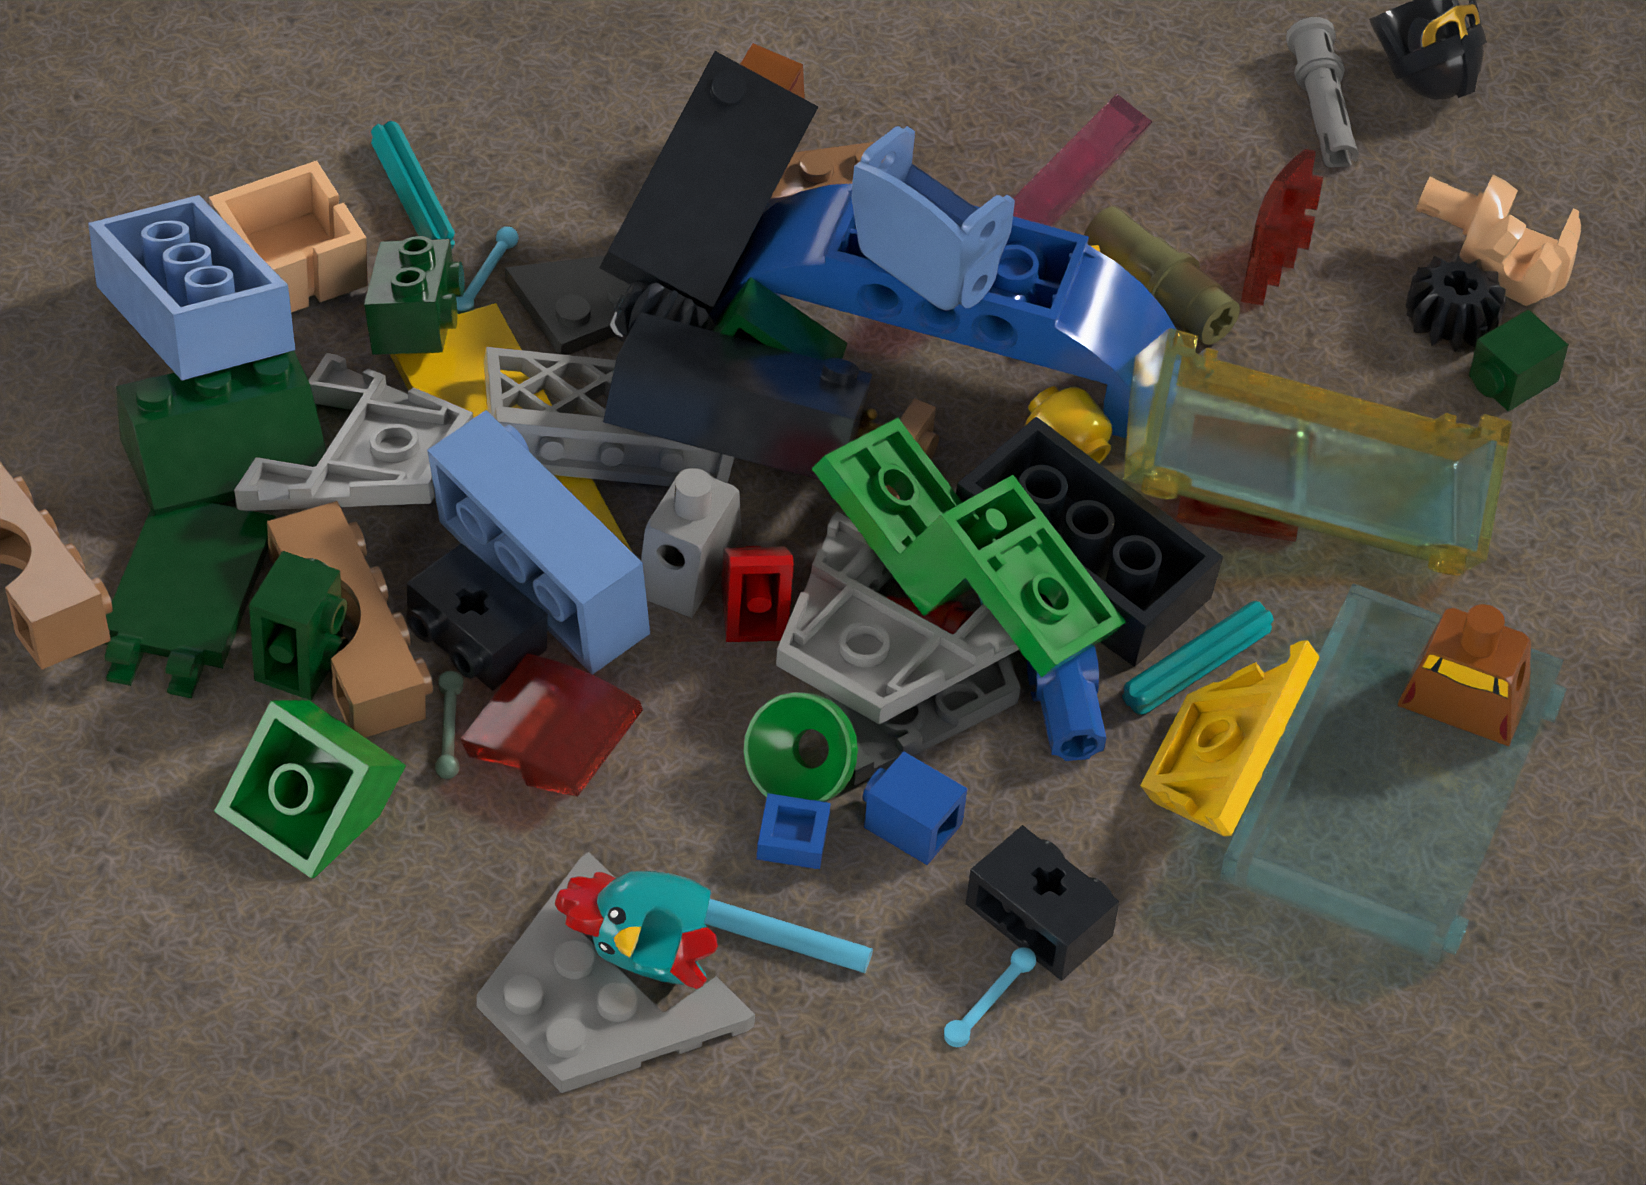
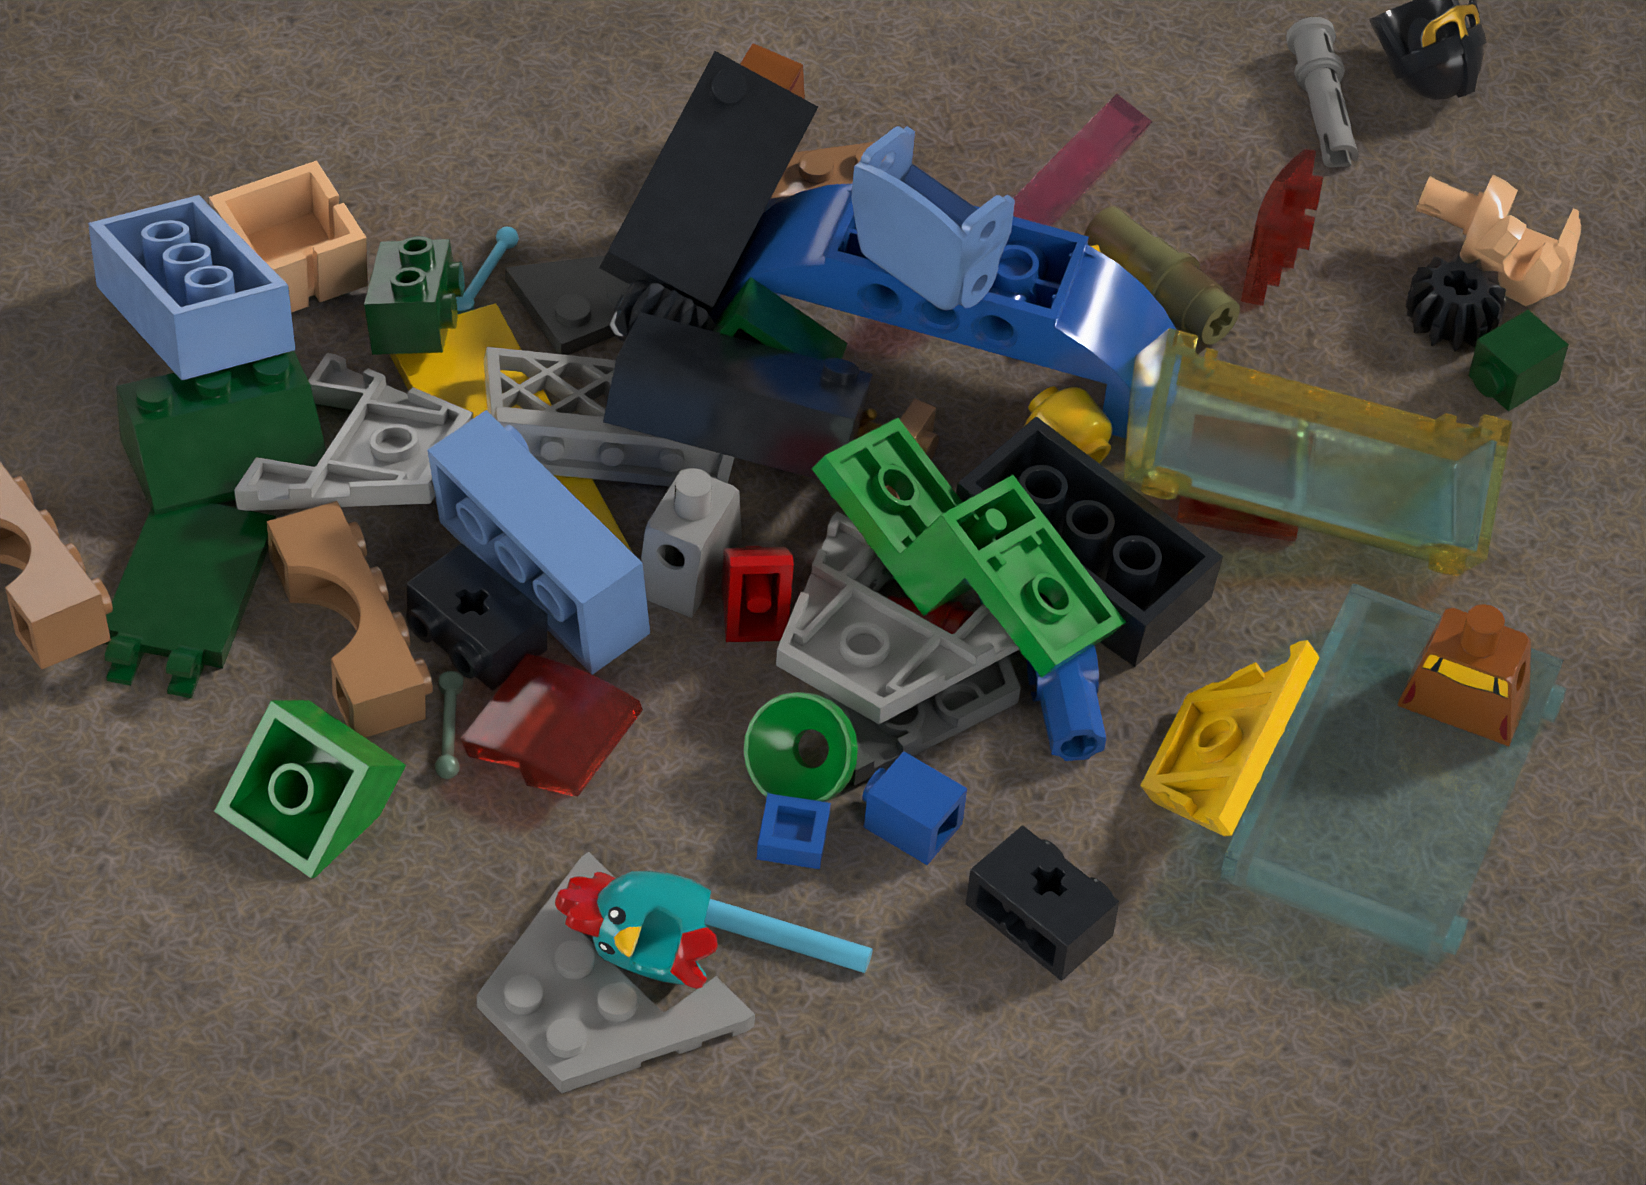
dark green brick [249,551,349,701] -> none
teal axle [371,120,455,249] -> none
medium azure hinge [944,947,1036,1047] -> none
teal axle [1122,601,1274,715] -> none

